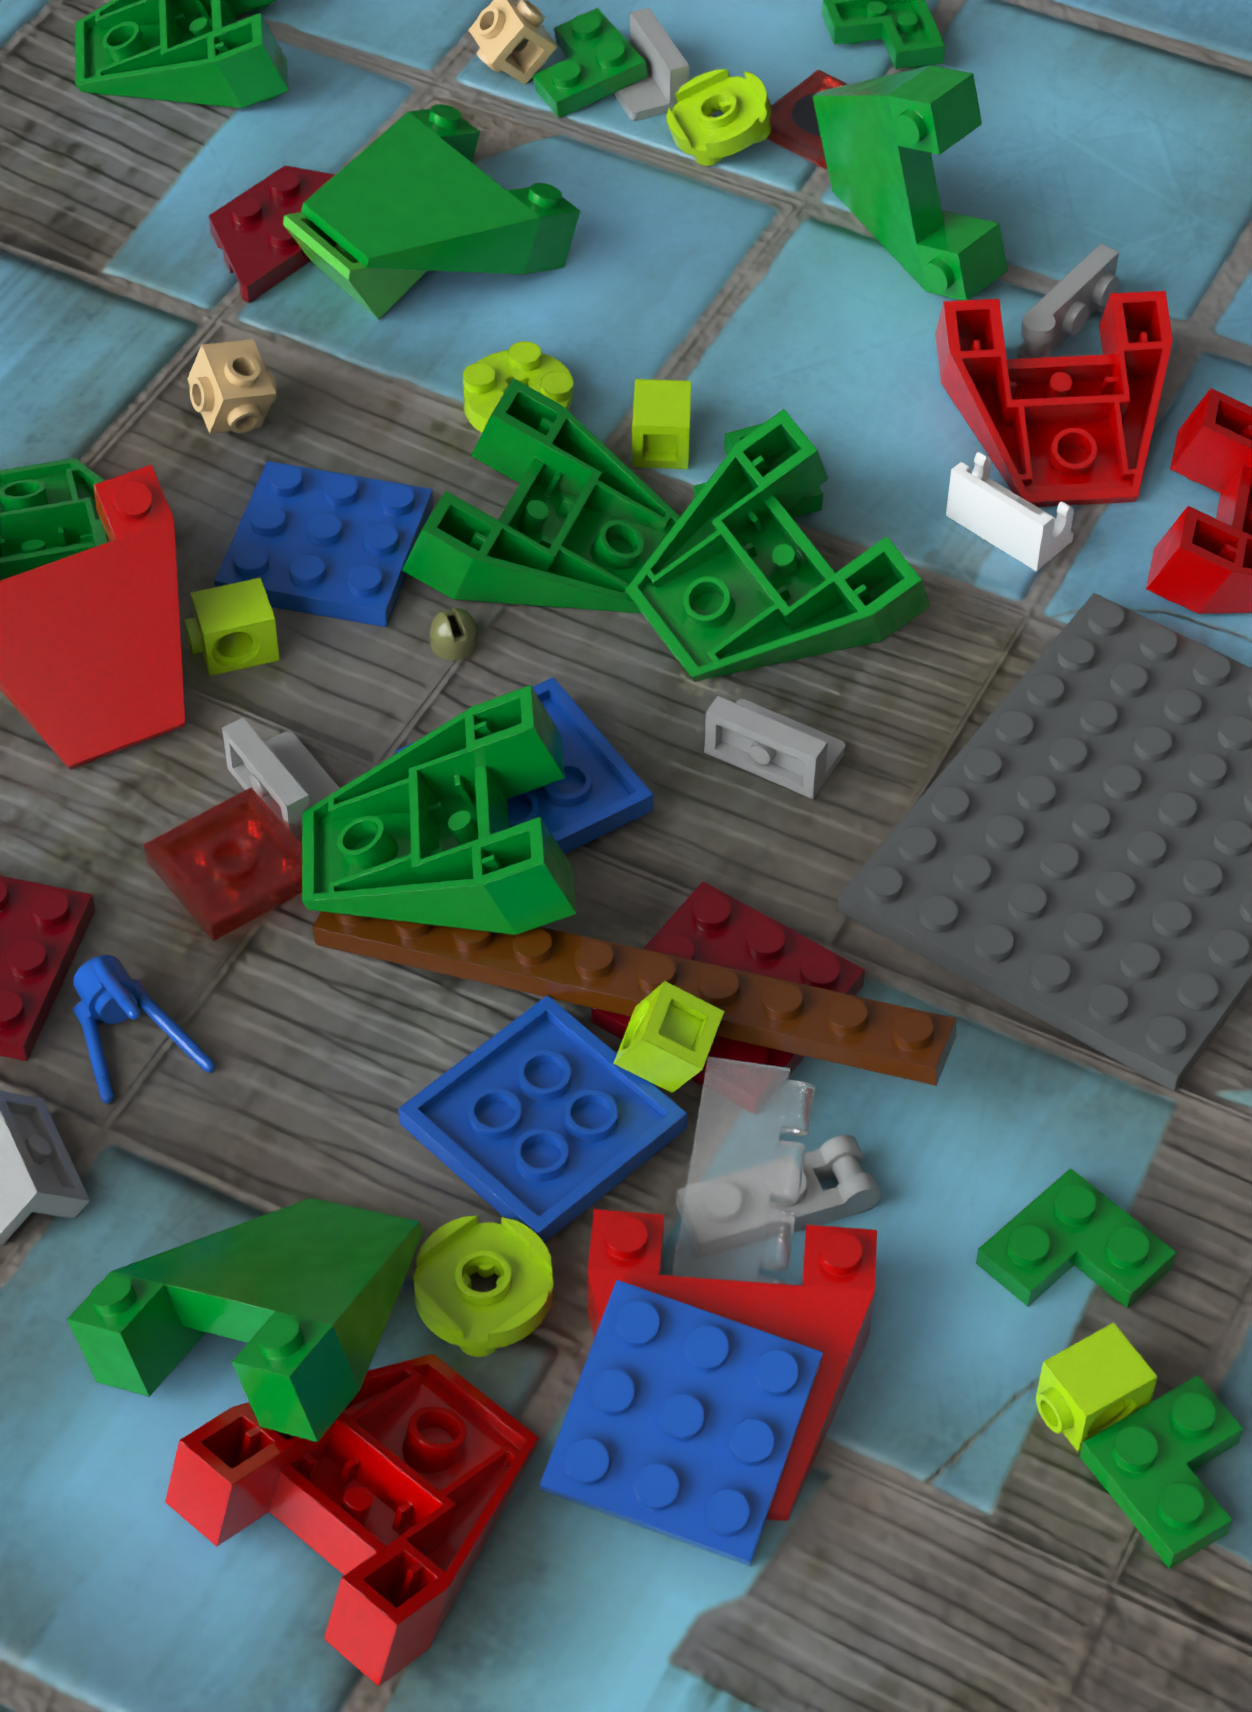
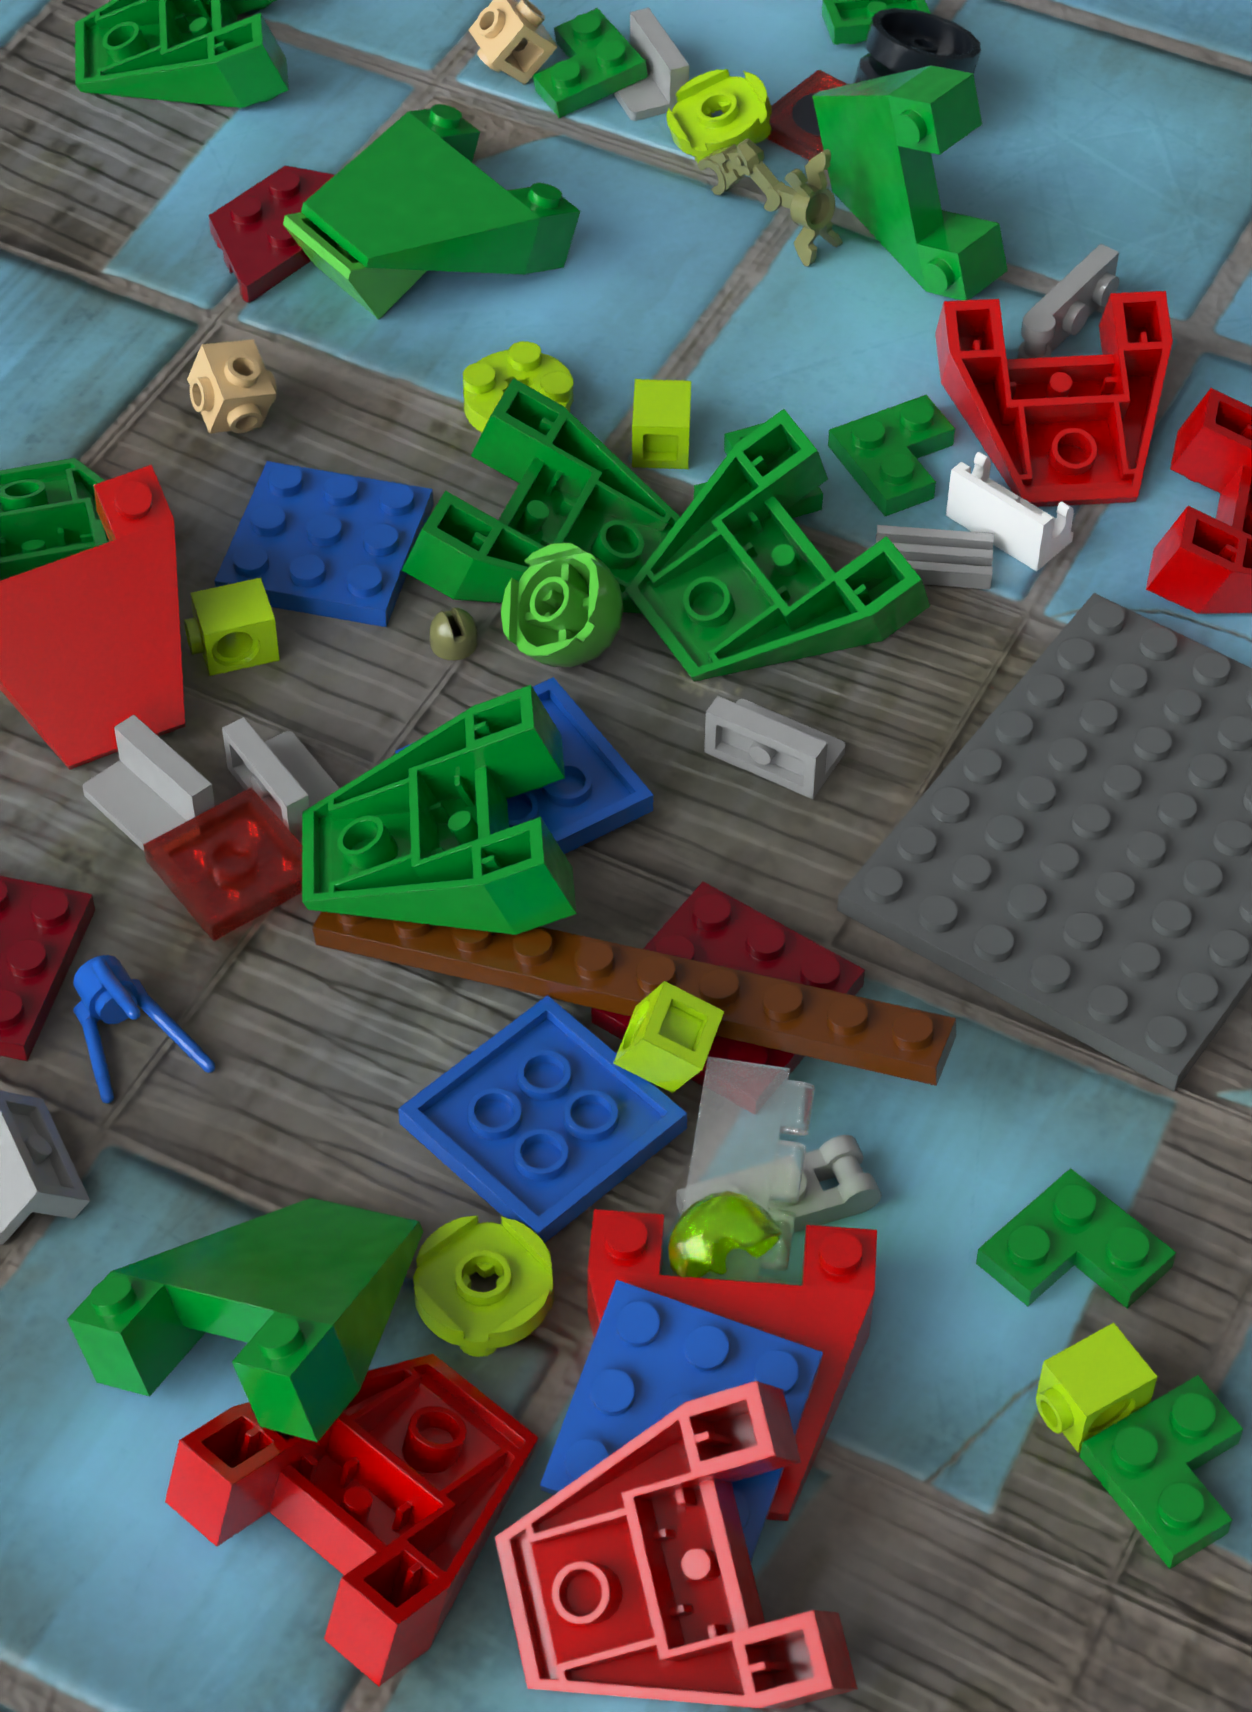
none -> light grey panel [83,715,218,862]
none -> red wedge [495,1381,858,1708]
none -> bright green cylinder [501,543,624,667]
none -> clear neon green hair [668,1191,782,1278]
none -> olive piece [698,139,843,267]
none -> green plate [828,395,955,517]
none -> black wheel [853,8,981,83]
none -> light grey tile [876,525,994,590]

